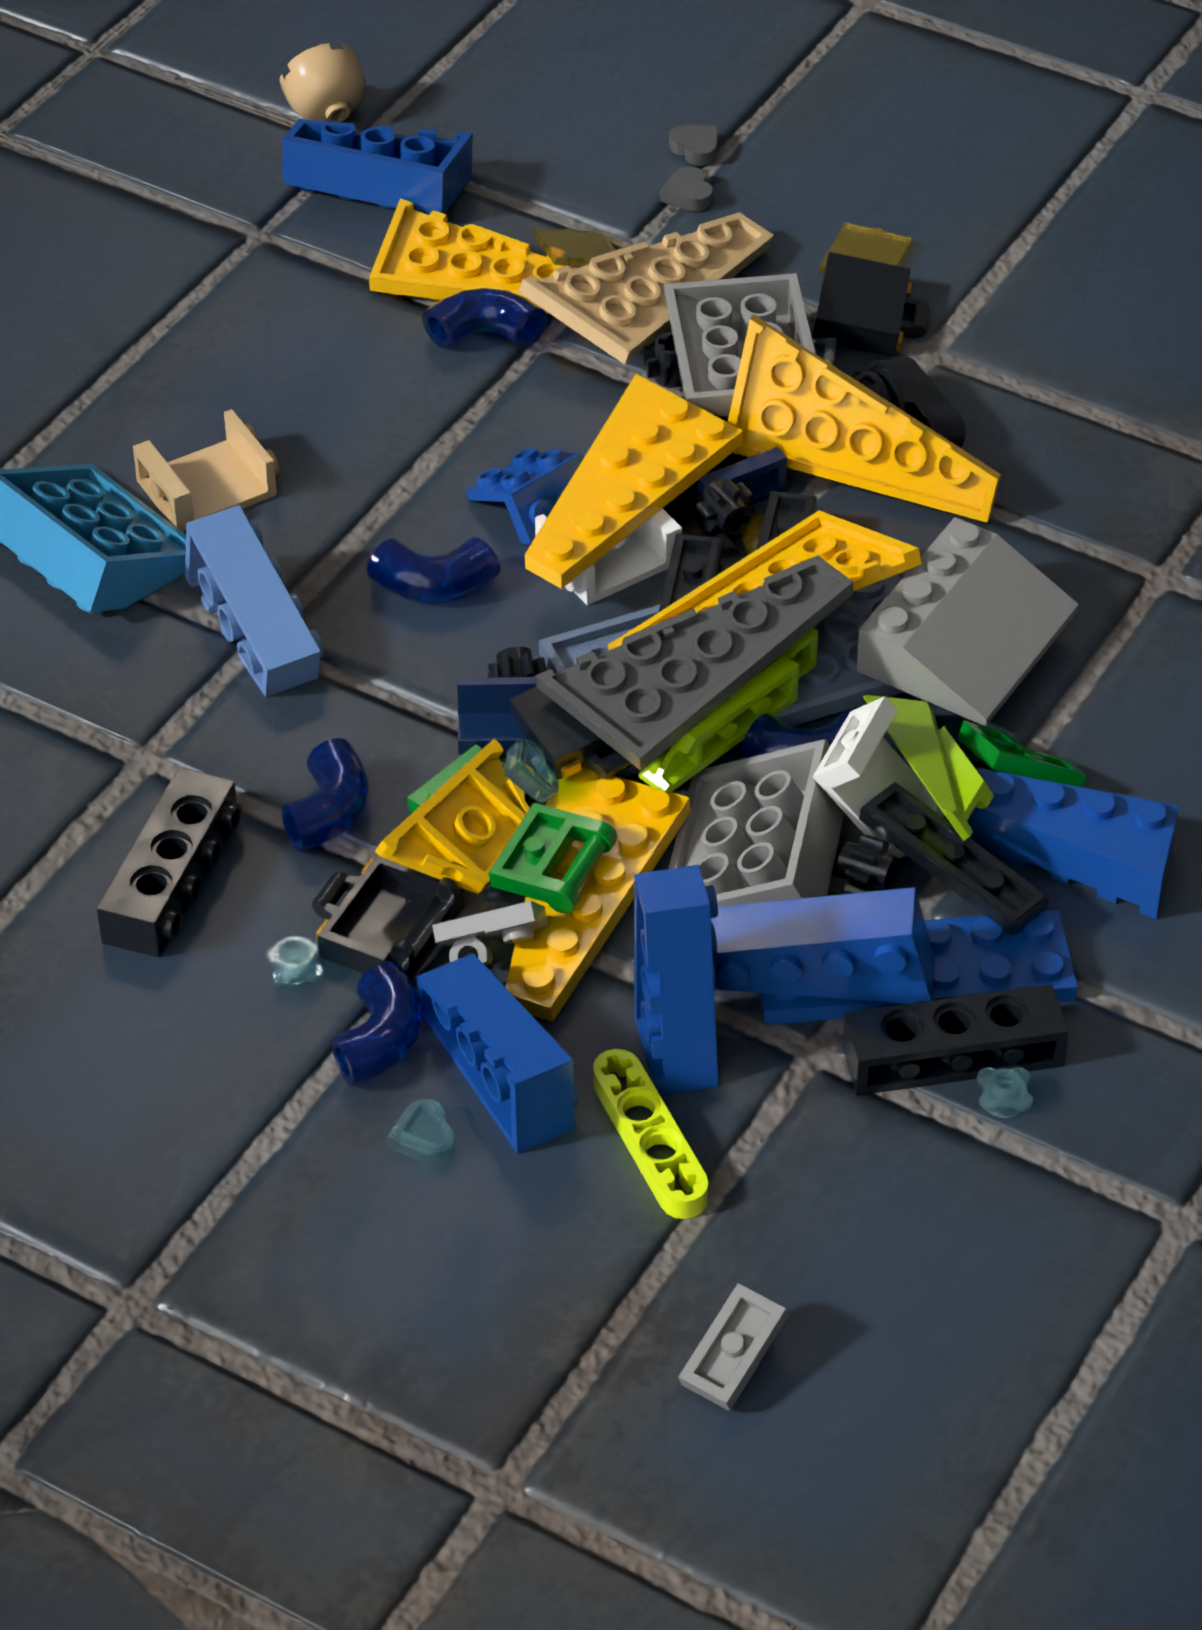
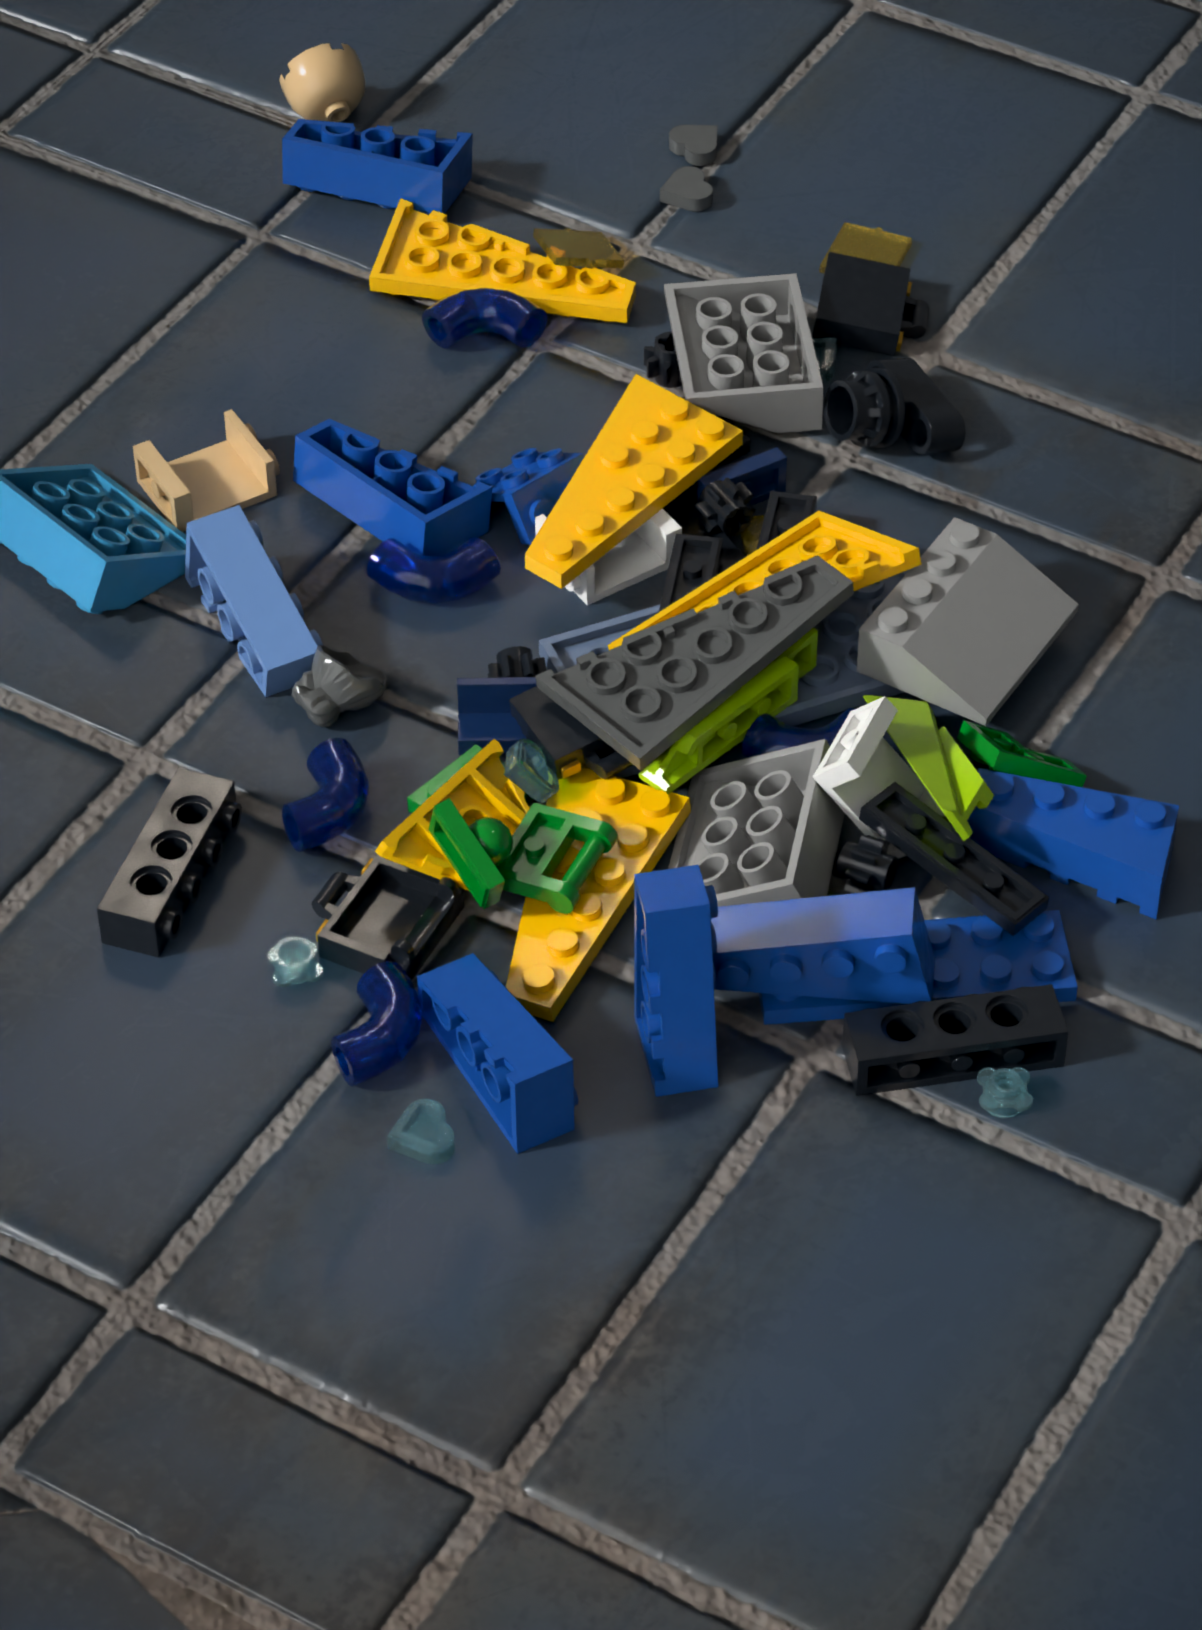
light grey plate [432,901,549,966] -> none
tan wing [519,212,774,365] -> none
neon yellow beam [593,1049,709,1219] -> none
light grey plate [678,1283,789,1411] -> none
yellow wing [728,315,1001,523] -> none
none -> dark grey hair [291,645,387,727]
none -> blue wedge [293,419,493,568]
none -> green tile [428,798,513,909]

